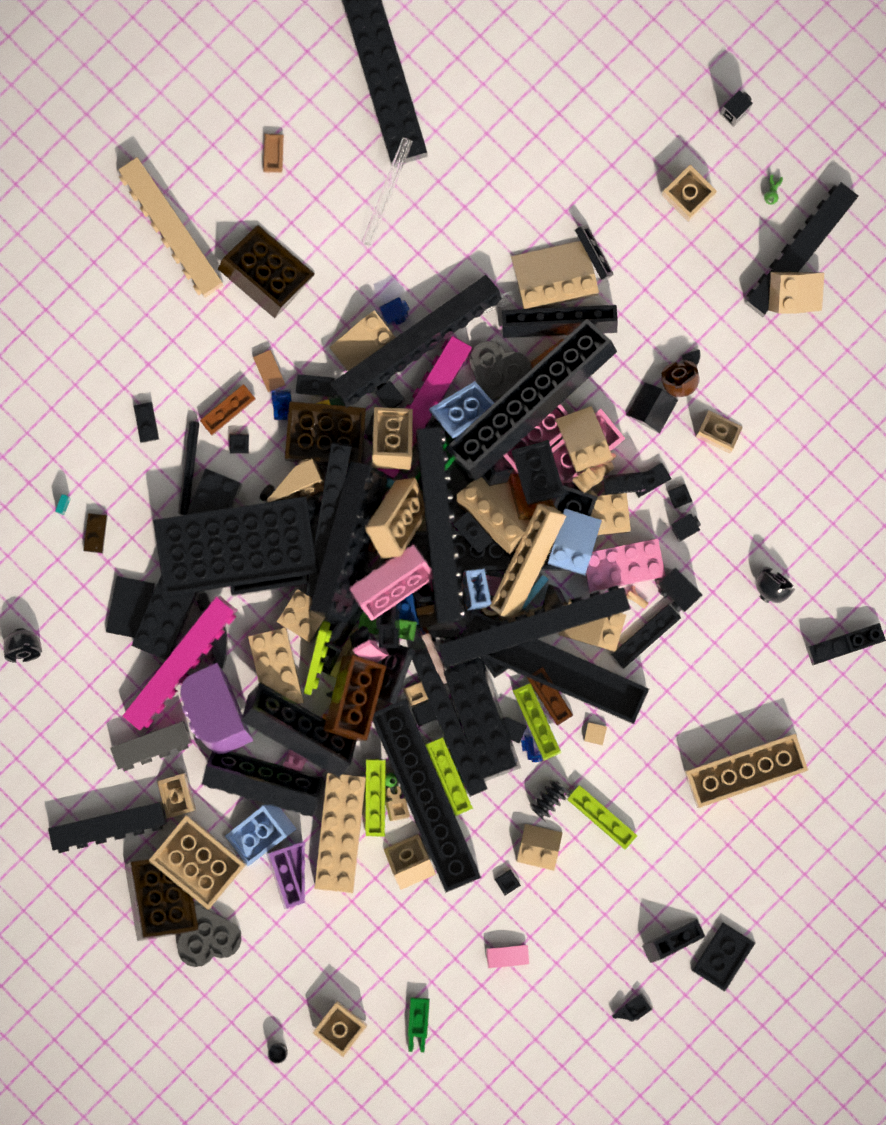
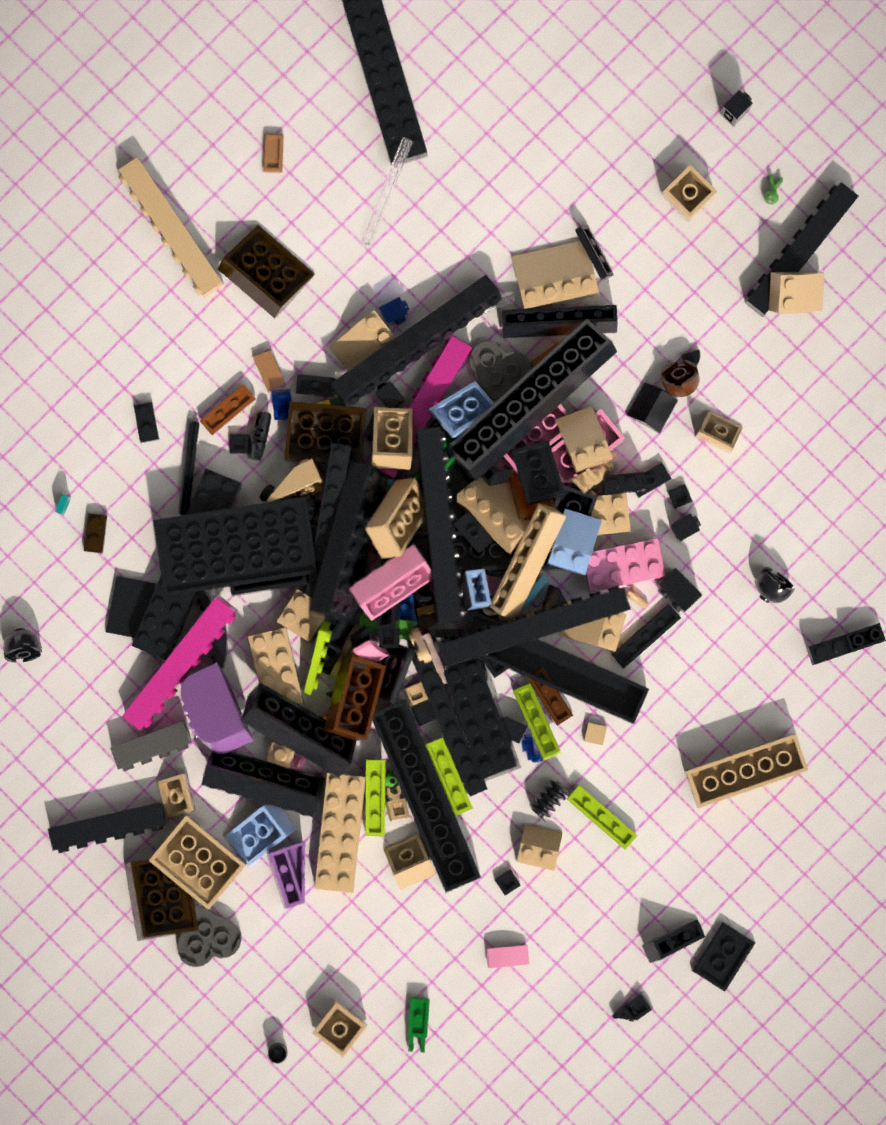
none -> black hinge [248,412,271,461]
none -> tan bracket [266,743,295,768]
none -> tan plate [409,627,432,663]

